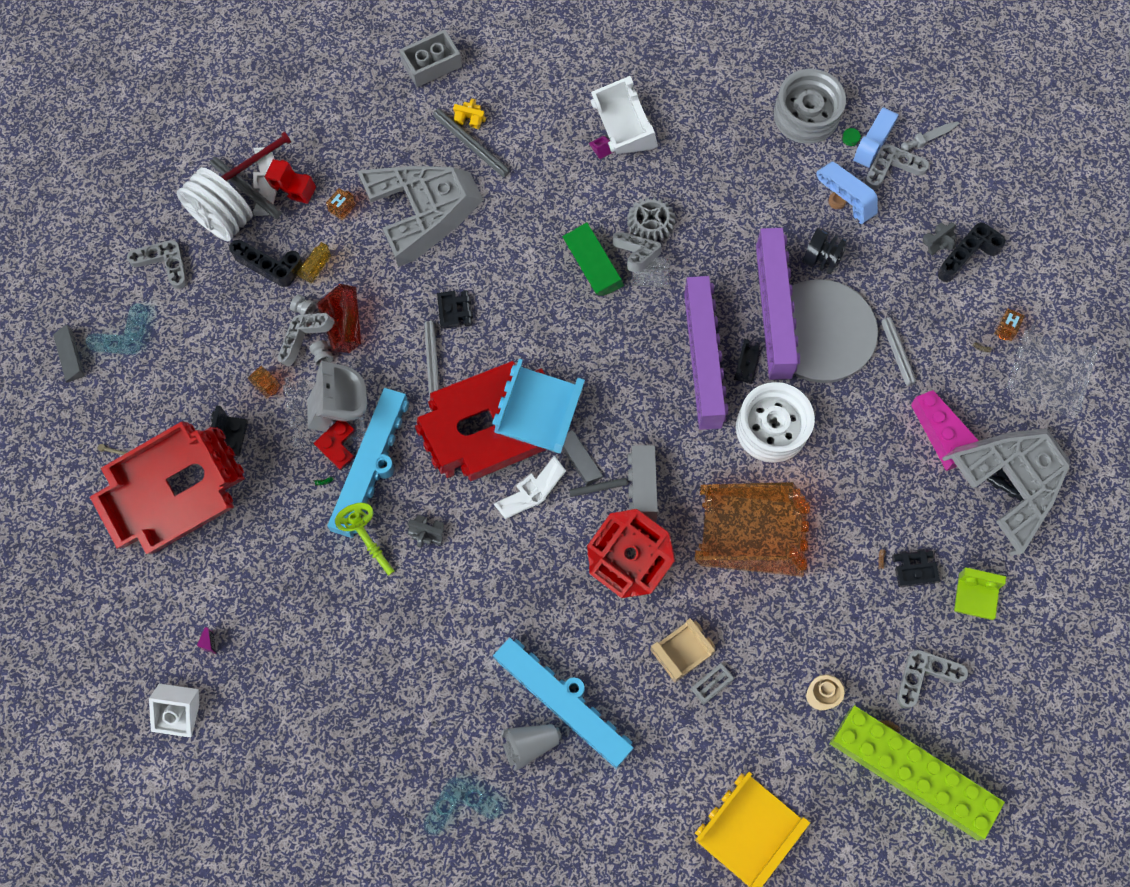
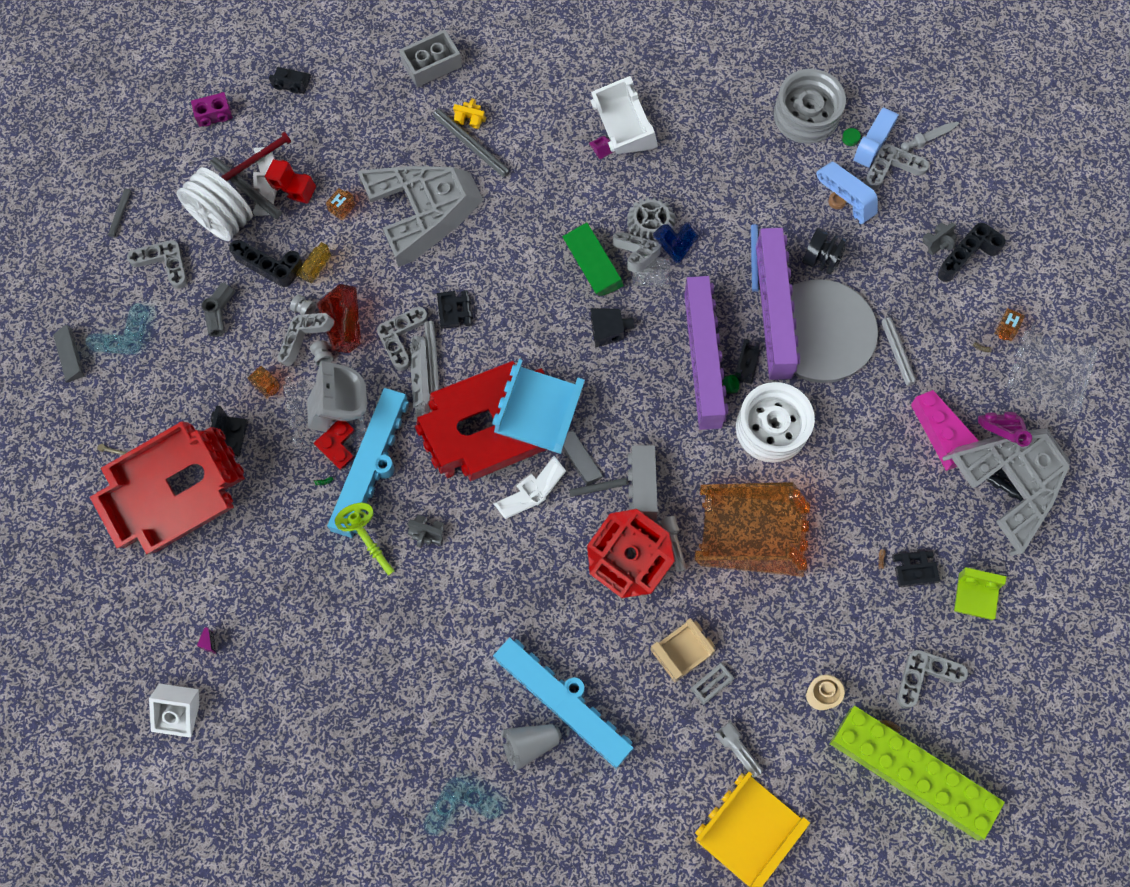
none -> dark grey bar [108,188,131,238]
none -> magenta brick [191,92,233,127]
none -> dark grey piece [201,283,235,337]
none -> black bracket [269,67,311,94]
none -> light grey beam [377,307,428,371]
none -> light grey piece [409,335,430,422]
none -> black torso [590,308,634,348]
none -> clear blue brick [653,223,698,263]
none -> light grey piece [657,516,686,572]
none -> light grey piece [714,721,763,778]
none -> green tile [722,375,739,394]
none -> medium blue bar [751,224,759,292]
none -> magenta plate [978,412,1032,447]

